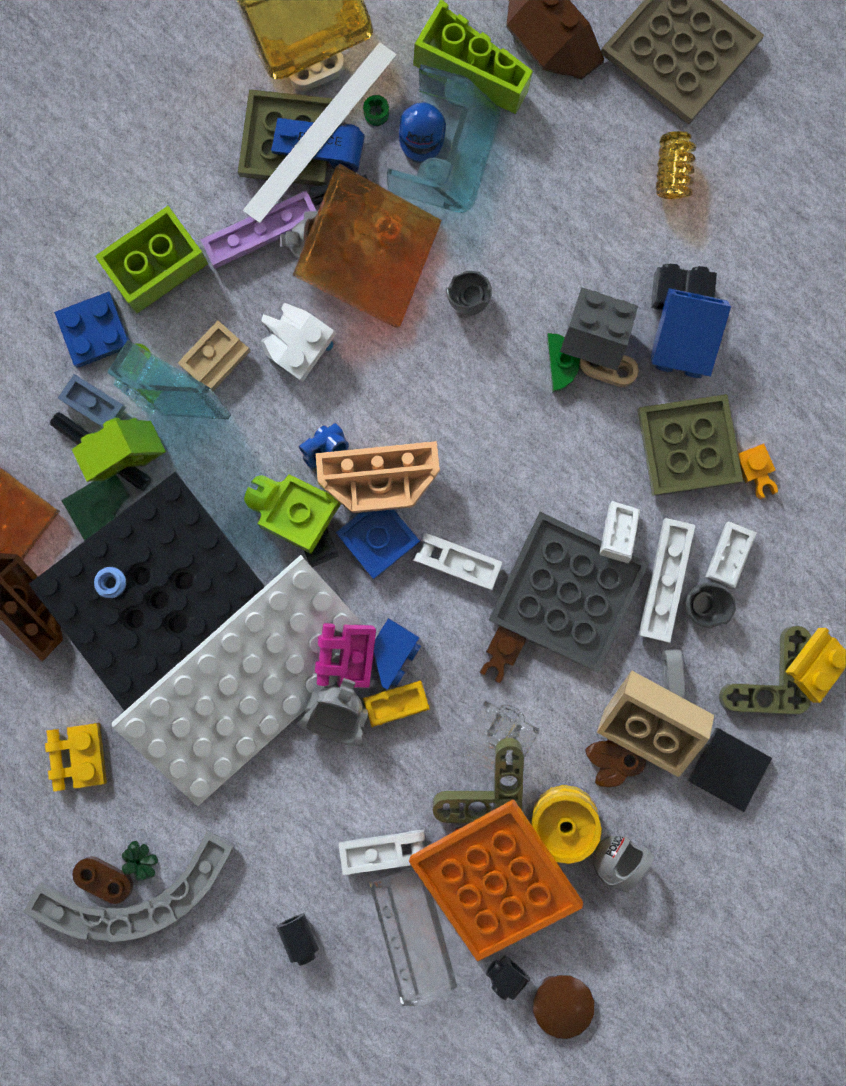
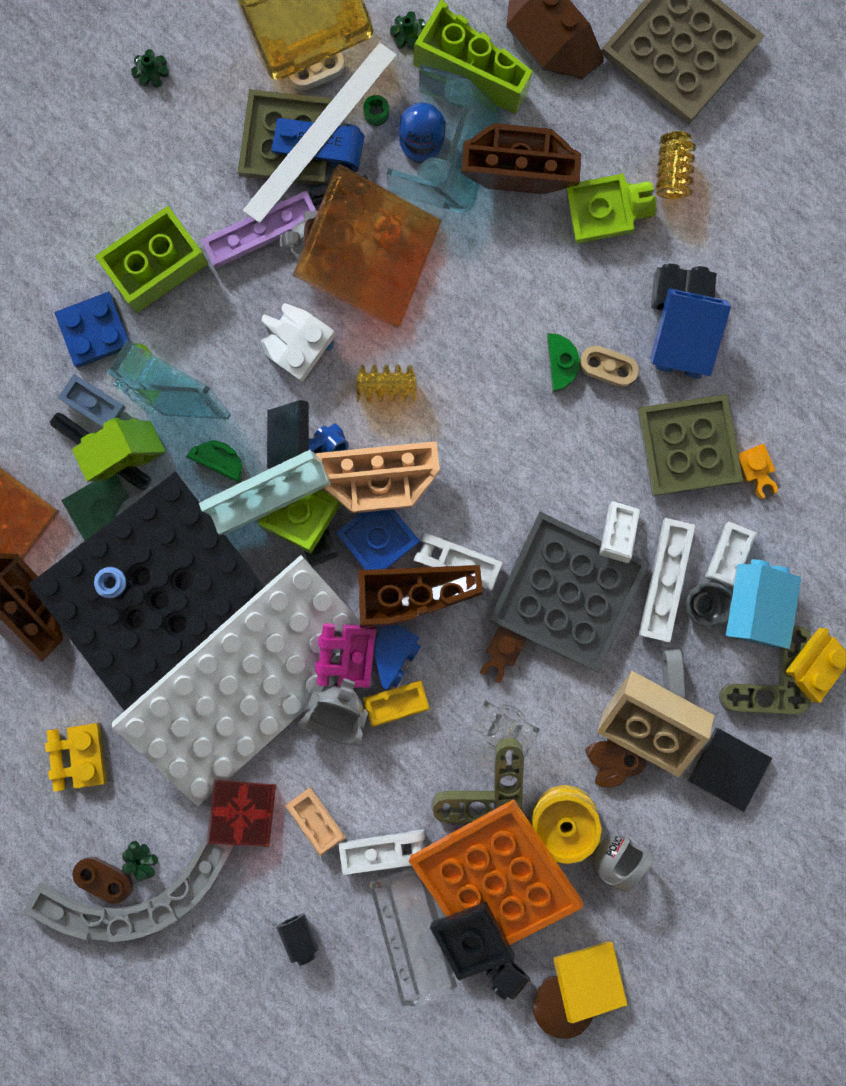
tan plate [178,320,251,393] -> none
dark grey hair [446,271,493,316] -> none
dark grey brick [560,287,638,371] -> none
none -> dark green plant [131,49,169,88]
none -> green plate [185,440,243,483]
none -> light aqua fence [199,450,331,535]
none -> clear red tile [206,779,276,847]
none -> black tile [267,400,309,469]
none -> light nougat plate [285,787,346,856]
none -> clear yellow piece [356,364,417,402]
none -> reddish brown wedge [358,565,483,628]
none -> dark green plant [390,11,426,49]
none -> black tile [430,901,515,981]
none -> reddish brown wedge [461,123,581,194]
none -> yellow tile [553,941,627,1023]
none -> lime plate [566,173,657,244]
none -> medium azure brick [726,559,801,649]

